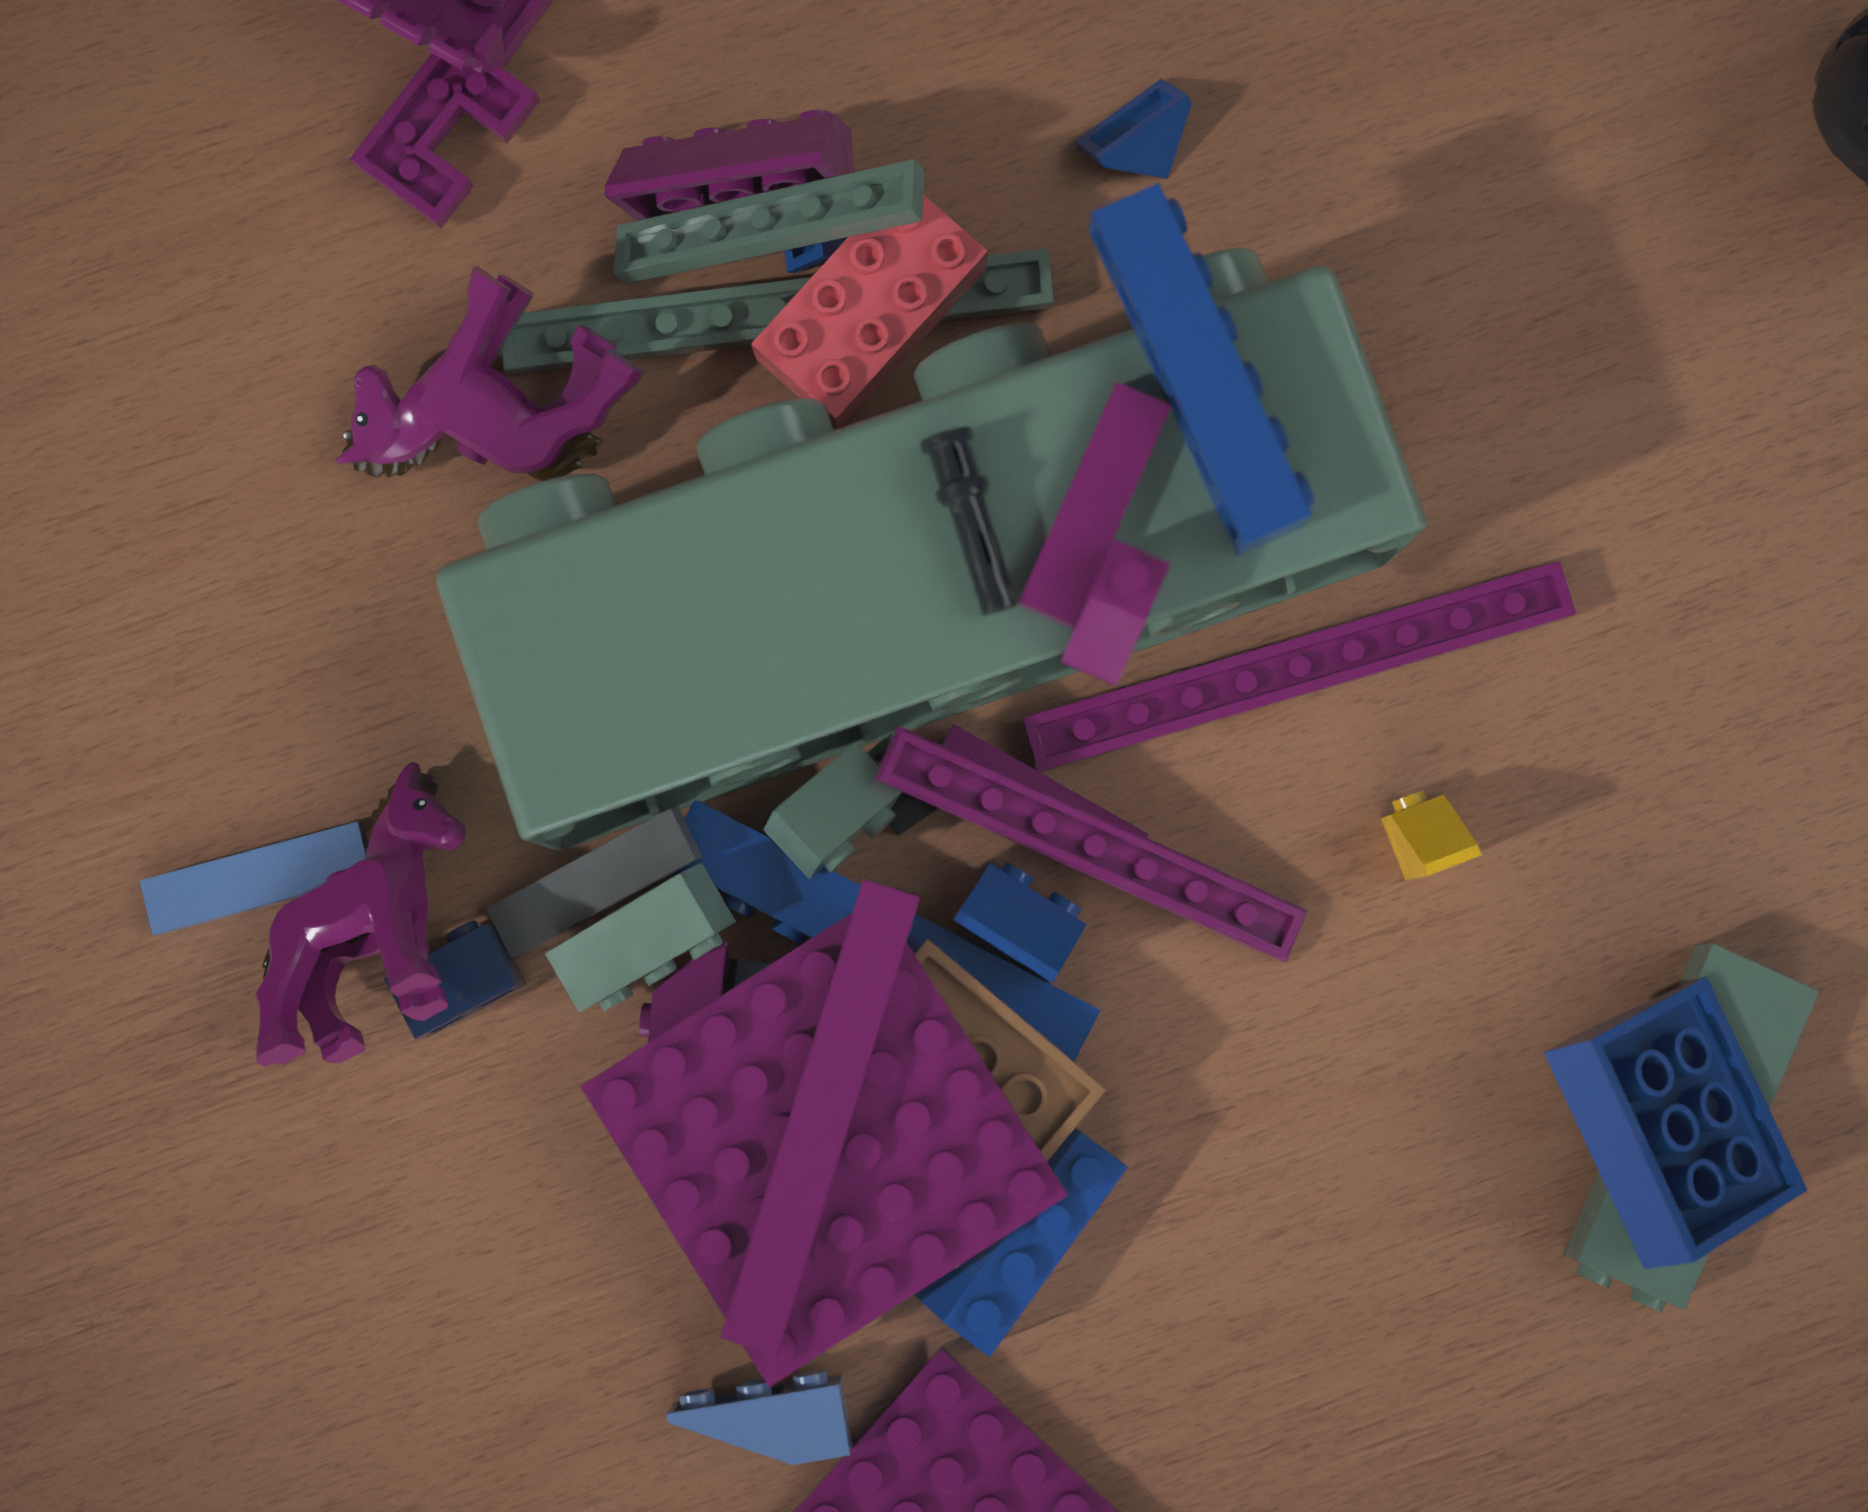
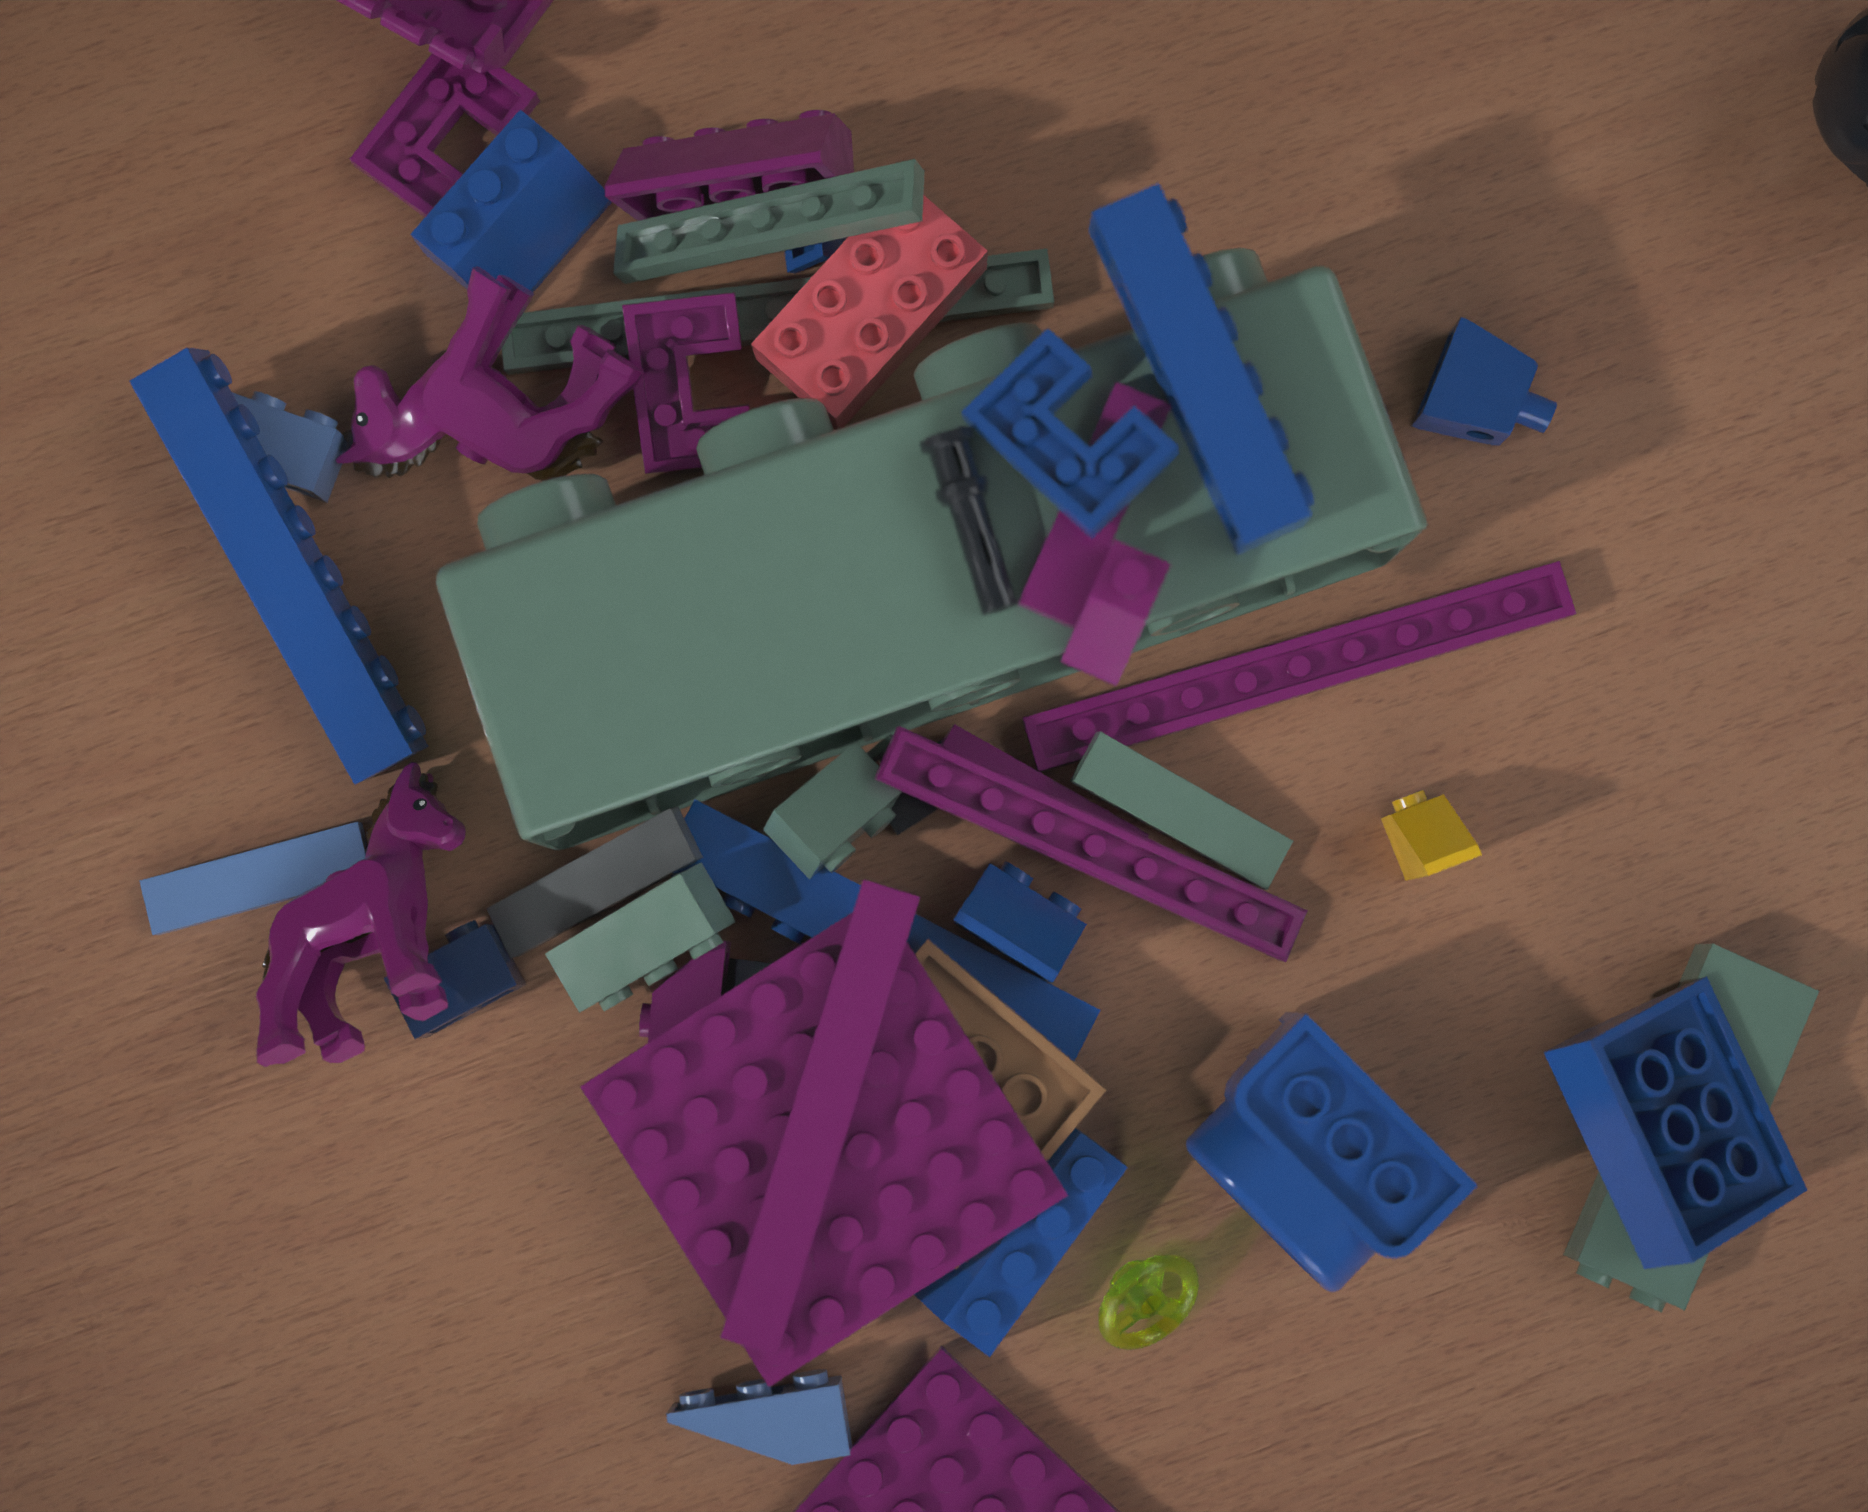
blue slope [1074,79,1192,179] -> none
none -> blue brick [129,347,429,785]
none -> medium blue brick [232,391,348,503]
none -> blue slope [410,109,612,292]
none -> magenta plate [622,292,750,474]
none -> blue plate [961,328,1179,539]
none -> sand green tile [1070,732,1293,890]
none -> clear neon green piece [1098,1254,1199,1350]
none -> blue brick [1186,1012,1478,1292]
none -> blue torso [1412,317,1557,446]

